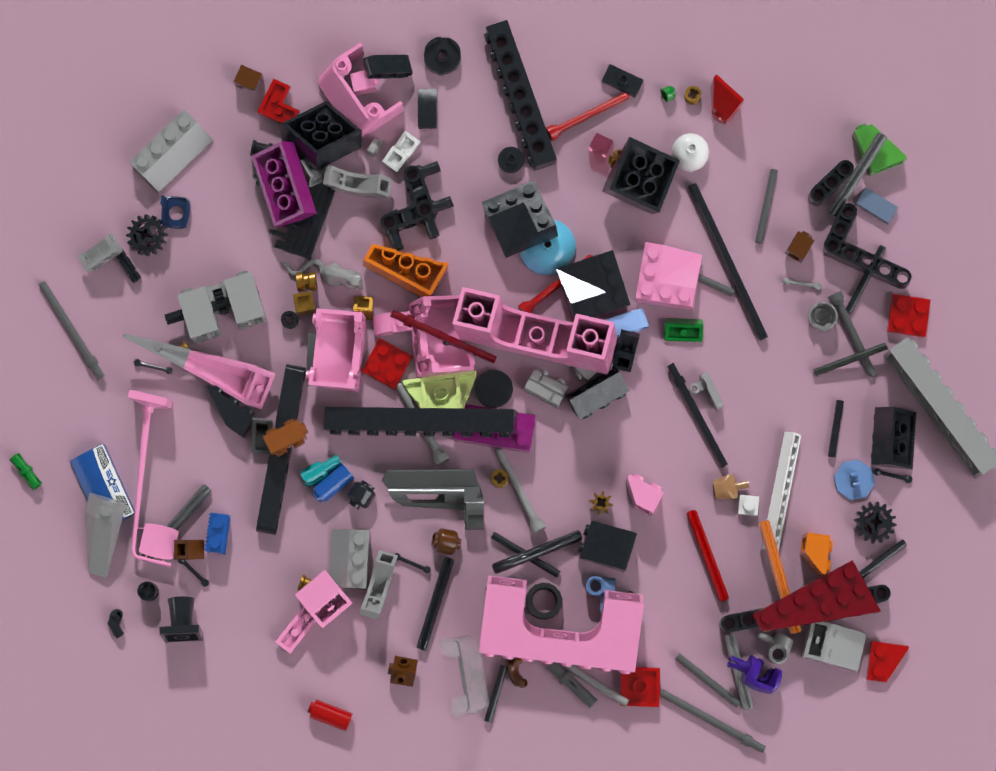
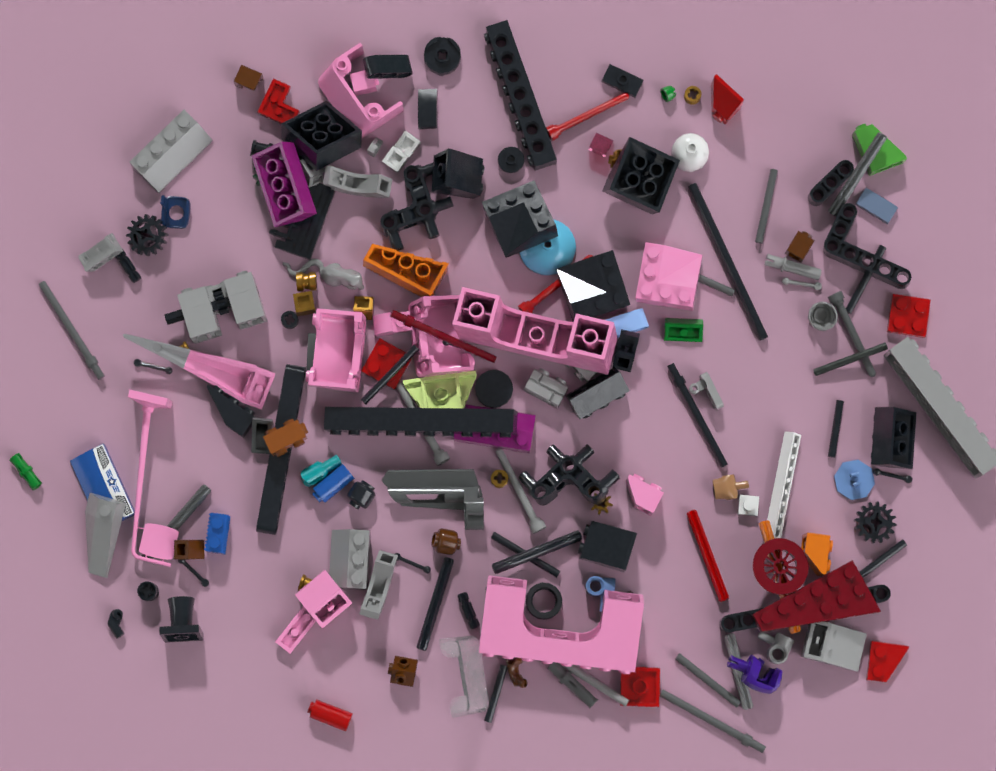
none -> black bar [361,345,419,405]
none -> black slope [431,148,485,199]
none -> black axle [458,592,480,629]
none -> black pin [518,444,620,506]
none -> dark red piece [753,538,809,595]
none -> light grey axle [764,254,821,280]

